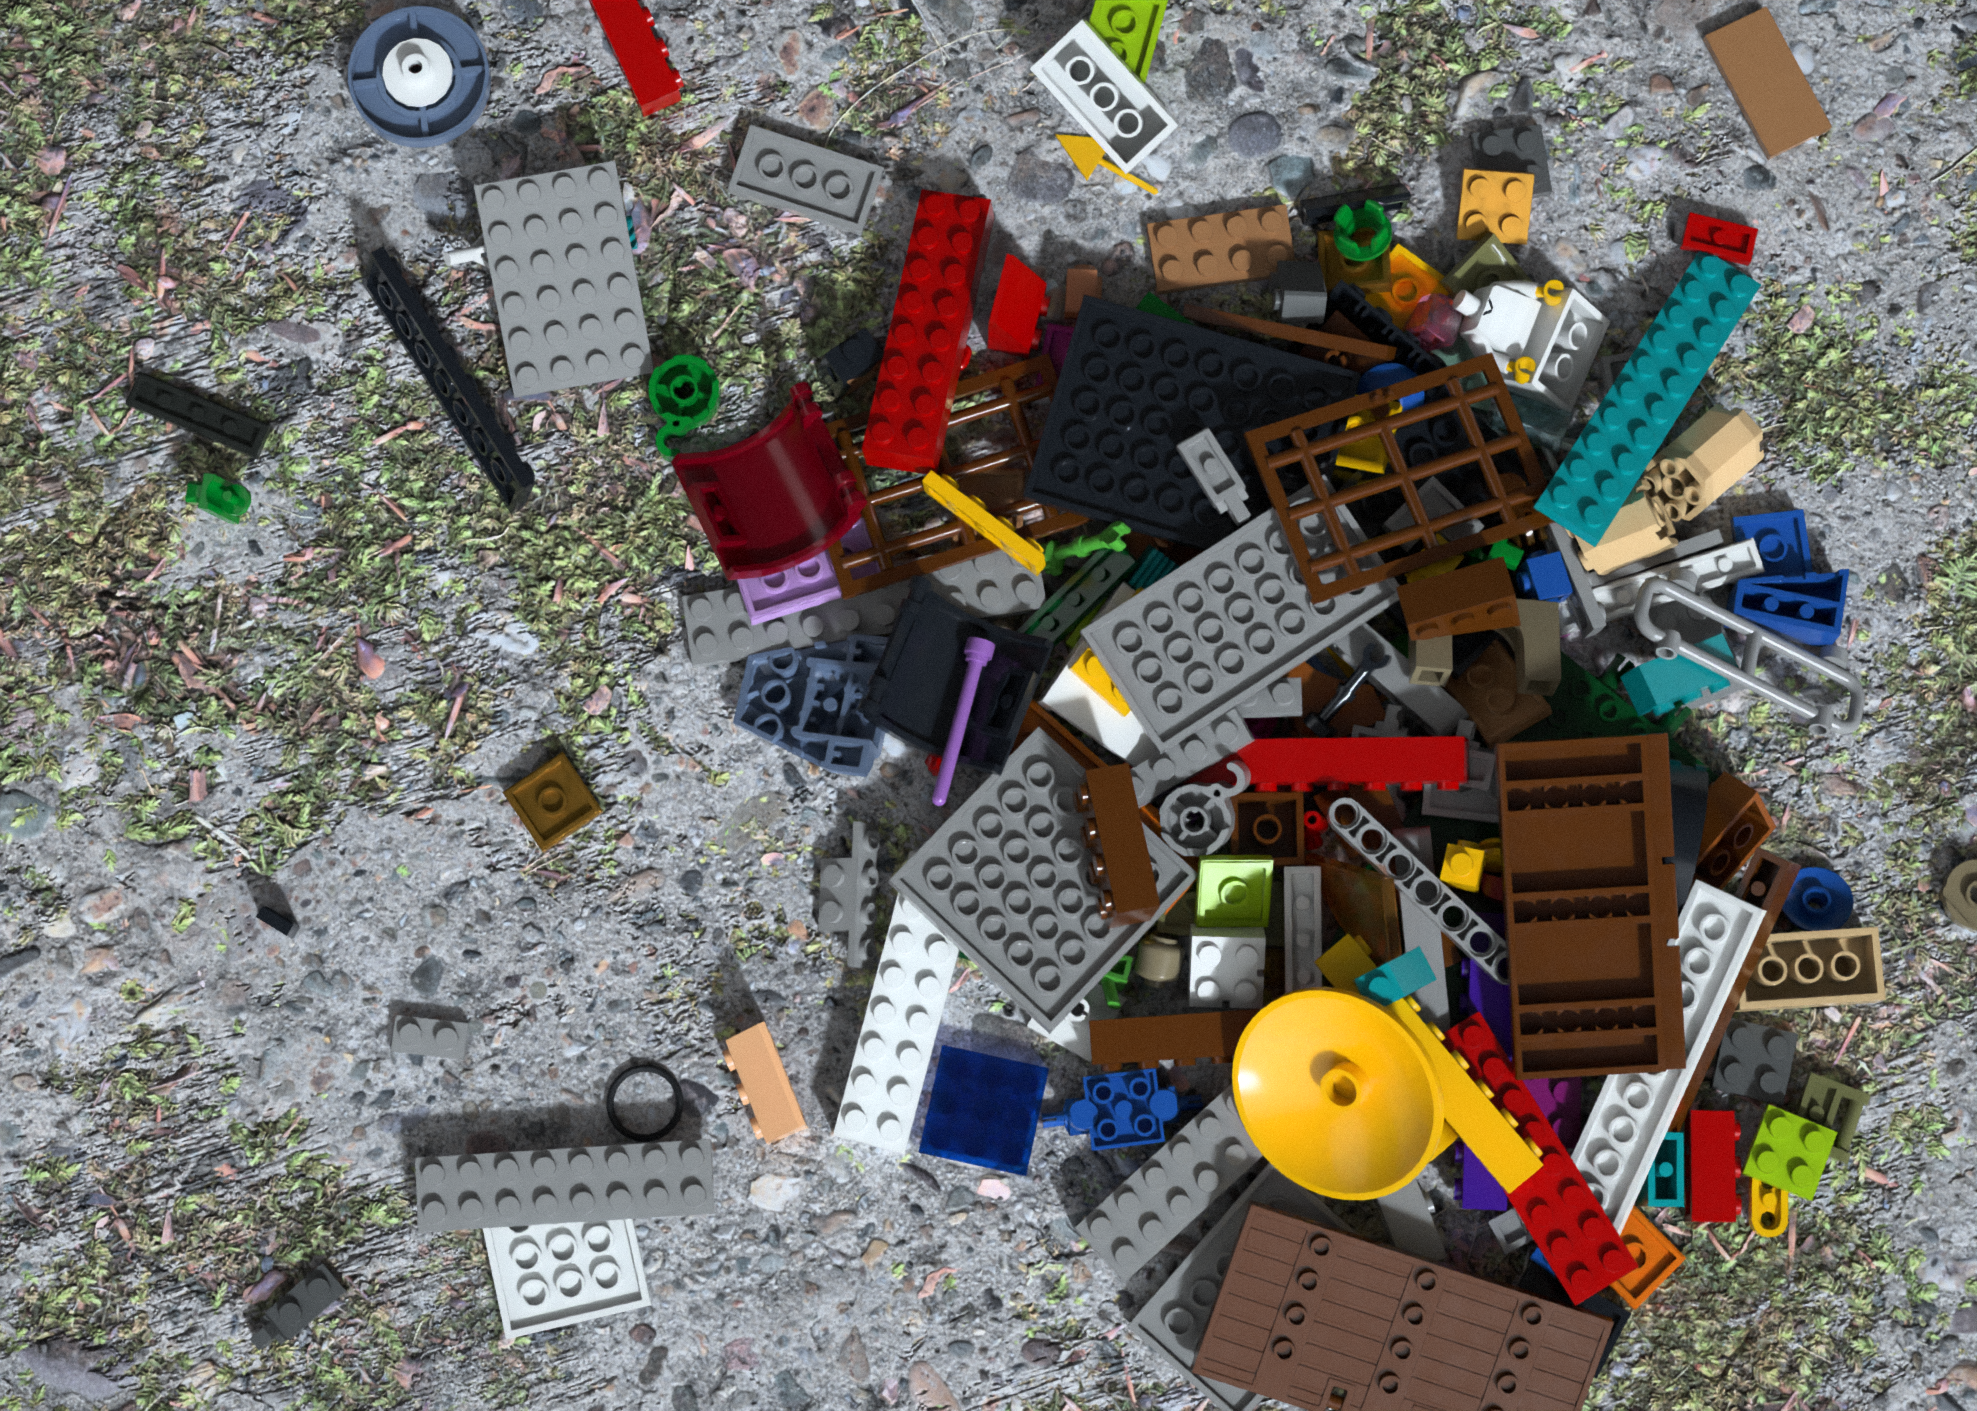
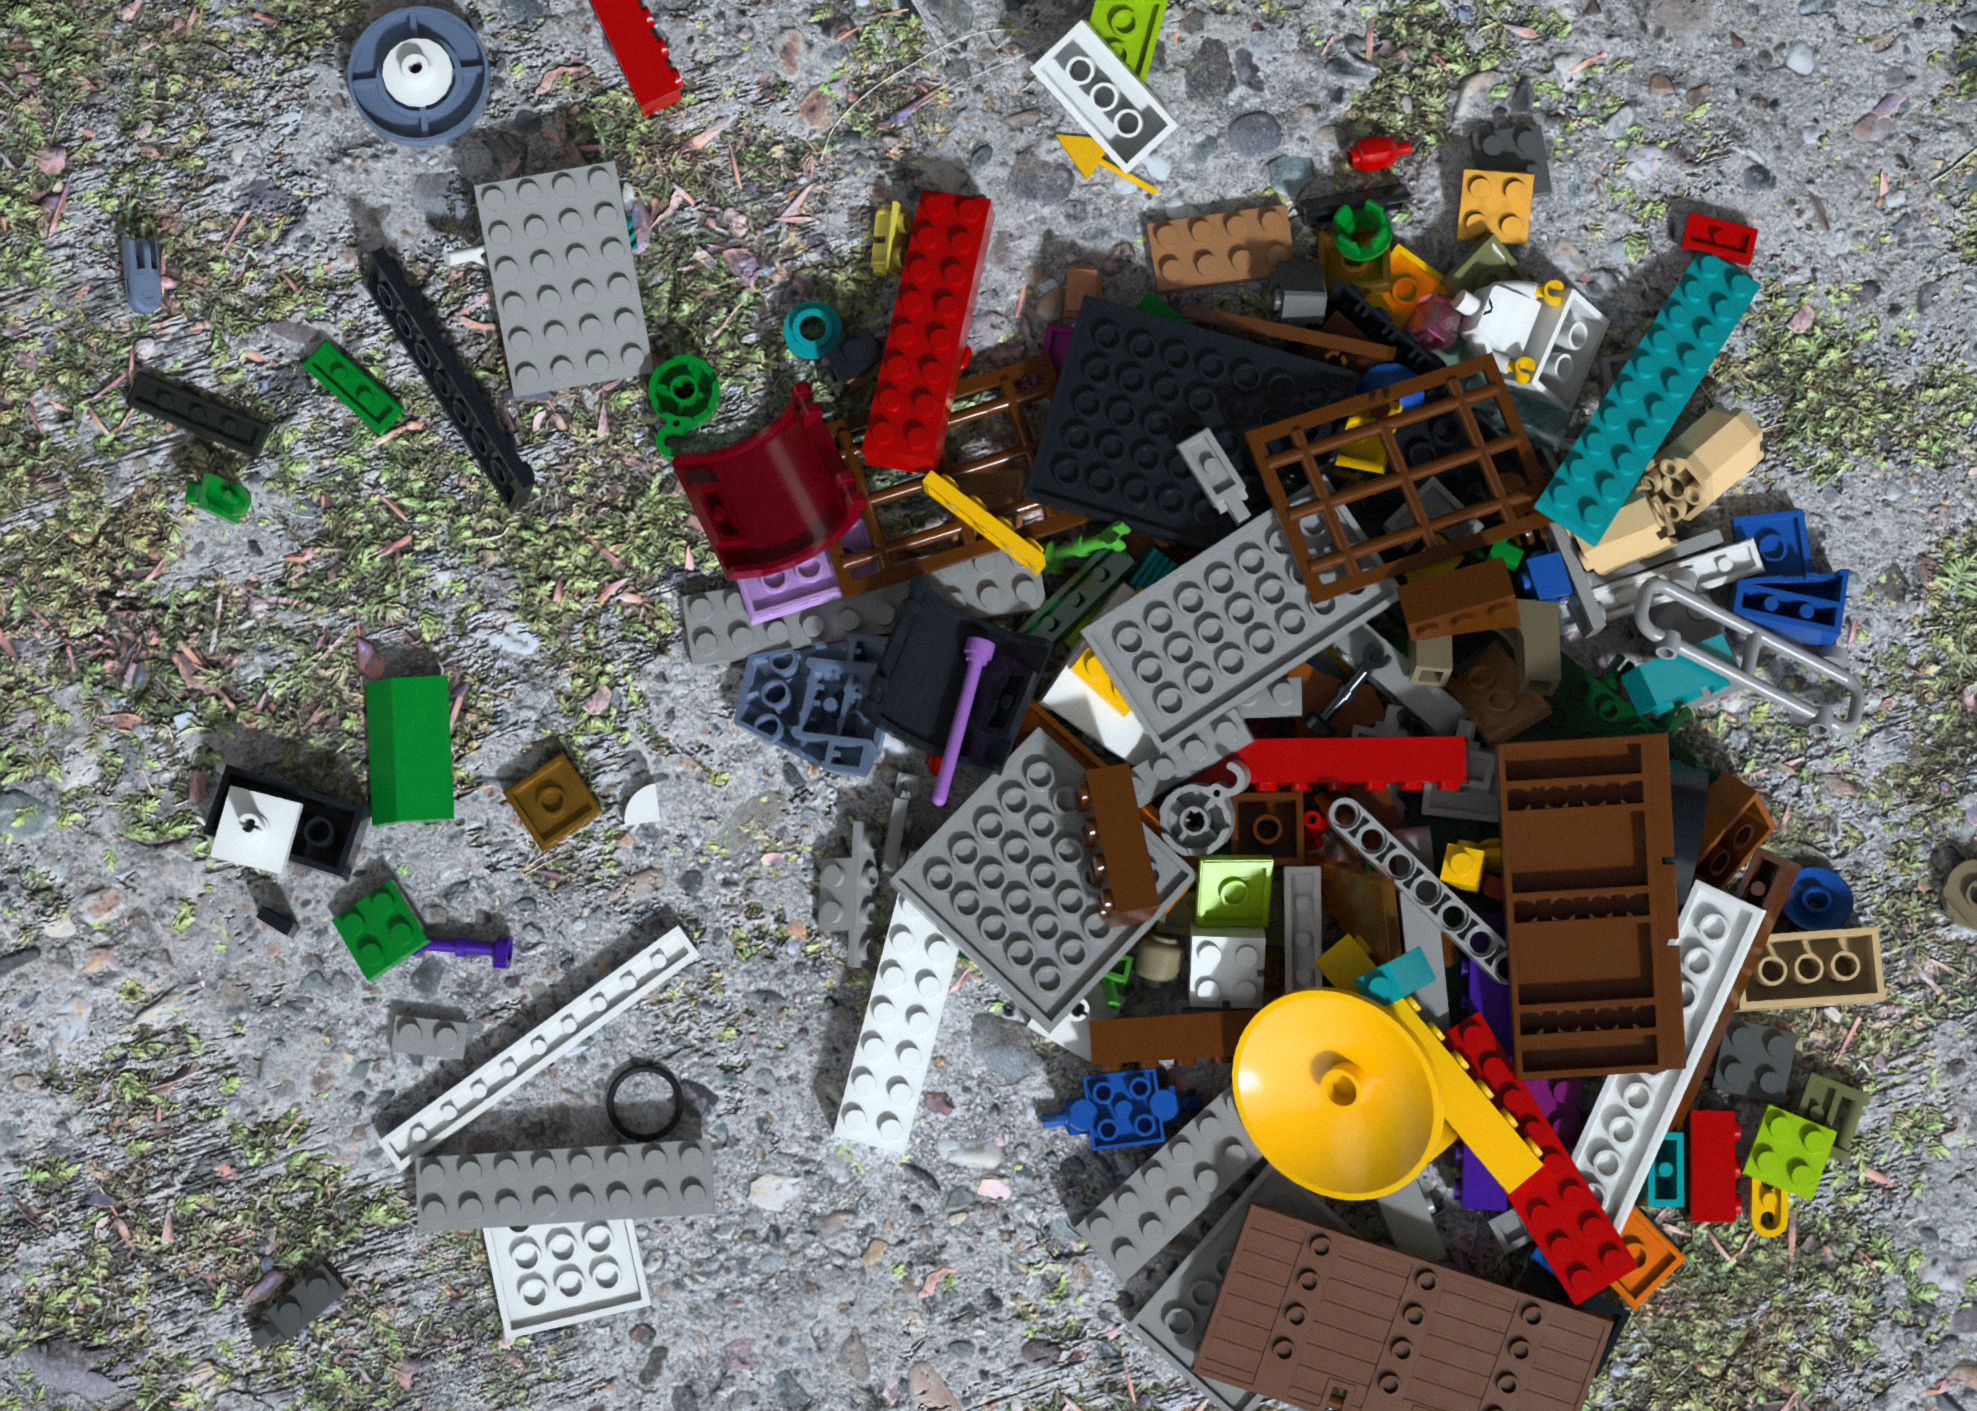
light nougat slope [722,1021,808,1144] -> none
light grey plate [728,124,884,236] -> none
clear blue plate [918,1045,1049,1177] -> none
red slope [987,254,1052,359] -> none
medium nougat tile [1703,6,1832,160] -> none
none -> sand blue arm [121,237,162,315]
none -> black brick [202,764,372,882]
none -> white tile [210,785,303,875]
none -> green tile [302,339,405,437]
none -> green plate [332,880,432,982]
none -> green slope [366,675,454,827]
none -> white plate [378,925,700,1172]
none -> dark purple piece [411,935,513,969]
none -> white tile [624,783,661,826]
none -> teal piece [783,301,842,362]
none -> light yellow hinge [870,201,912,279]
none -> light grey hinge [879,773,919,875]
none -> red plant [1346,136,1412,172]

